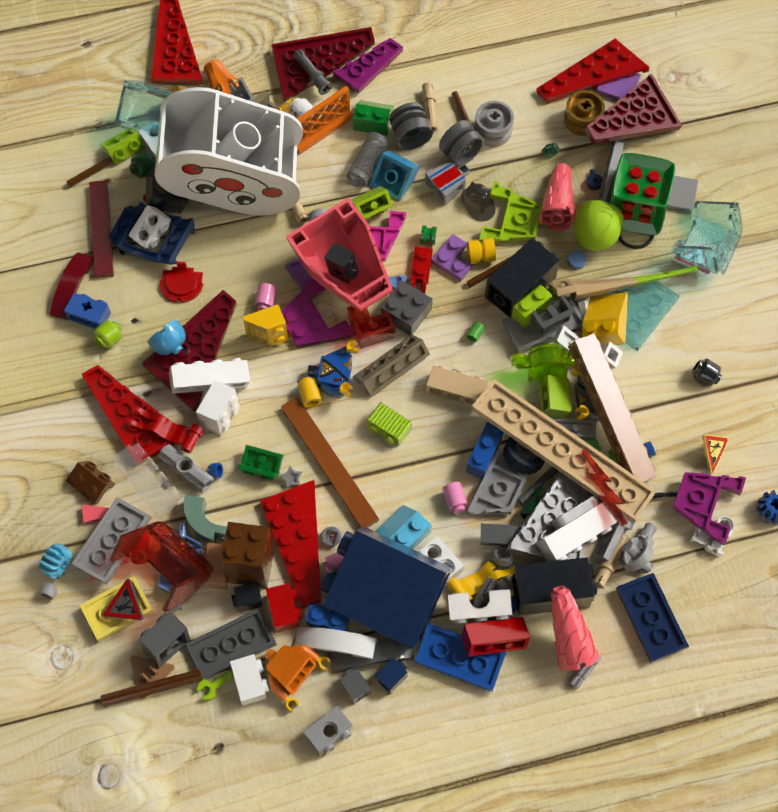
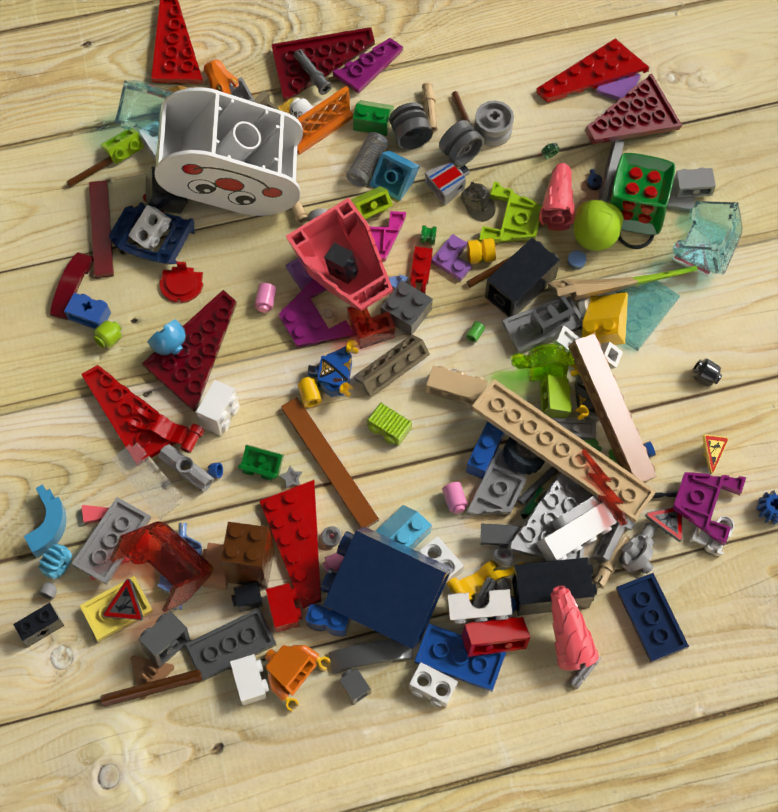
reddish brown bracket [66,461,115,504] -> none
dark green head [129,153,156,179] -> none
white brick [169,358,250,394] -> none
sand green arch [184,494,227,543] -> none
lime bar [197,670,234,701] -> none
yellow slope [242,304,288,346] -> none
white slope [294,627,377,659] -> none
light grey brick [304,706,353,756] -> none
dark blue brick [375,658,408,694] -> none
lime brick [511,285,552,328] -> none
pearl gold wheel [564,90,605,136] -> none
none -> black brick [13,602,65,647]
none -> dark azure arch [24,484,67,558]
none -> white brick [409,662,458,708]
none -> piece [645,508,683,542]
none -> light grey brick [674,168,716,198]

